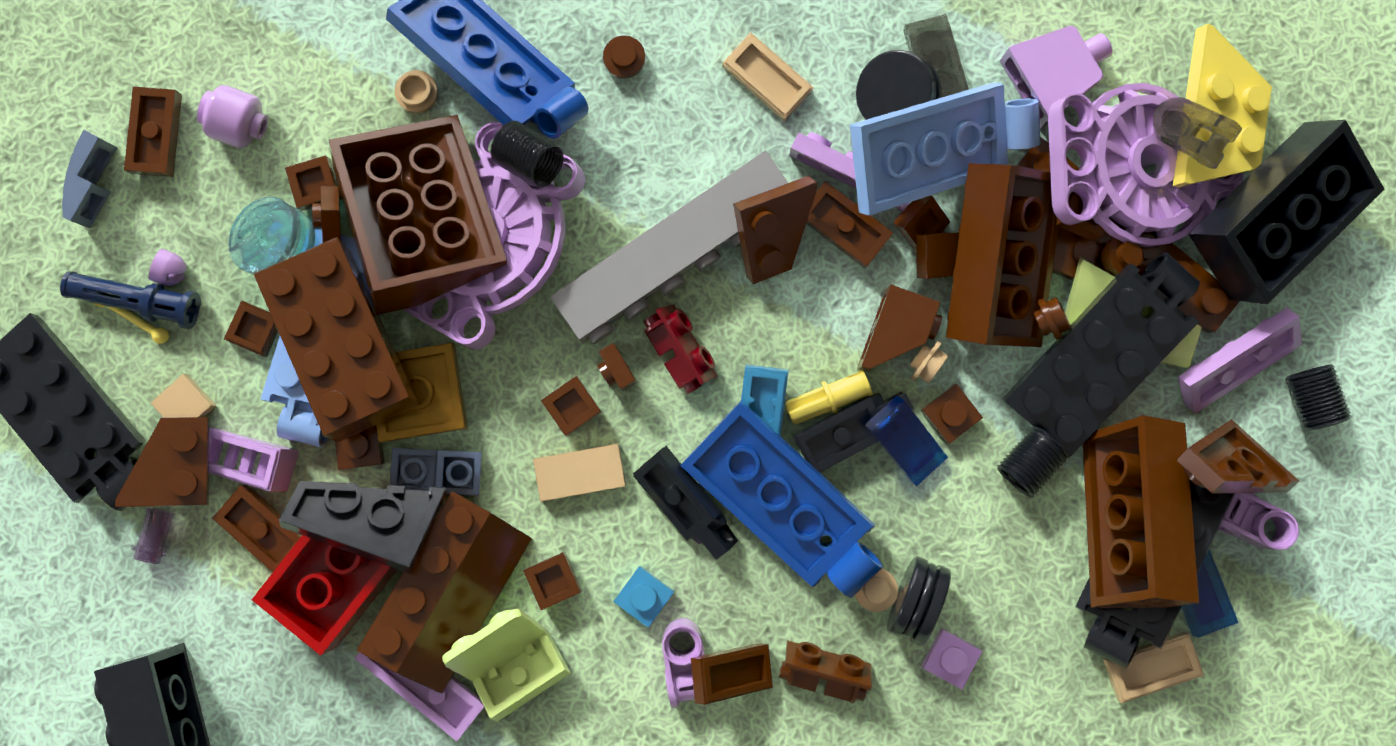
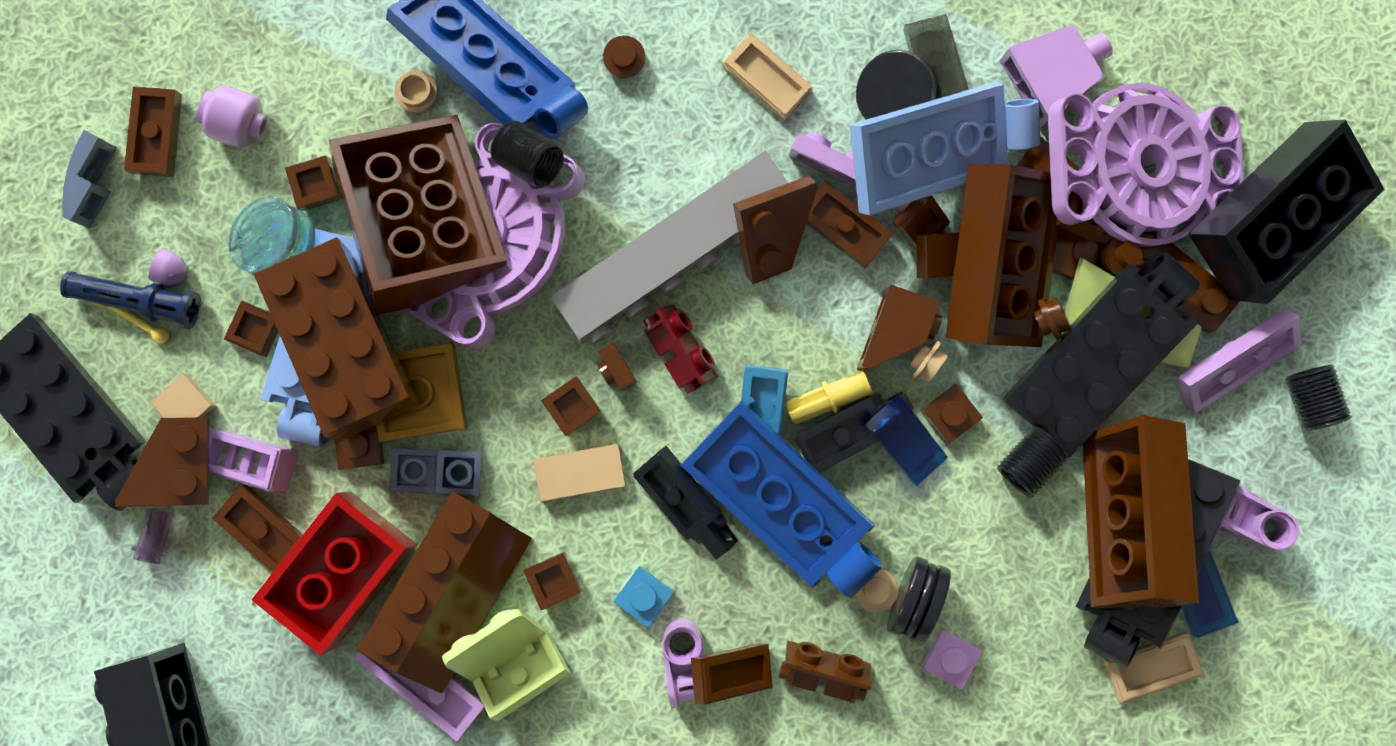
black wing [279,481,446,574] -> none
reddish brown plate [312,186,341,243] -> none
clear smoke plate [1153,97,1242,169] -> none
light yellow wing [1173,24,1272,188] -> none
reddish brown wing [1177,419,1300,493] -> none

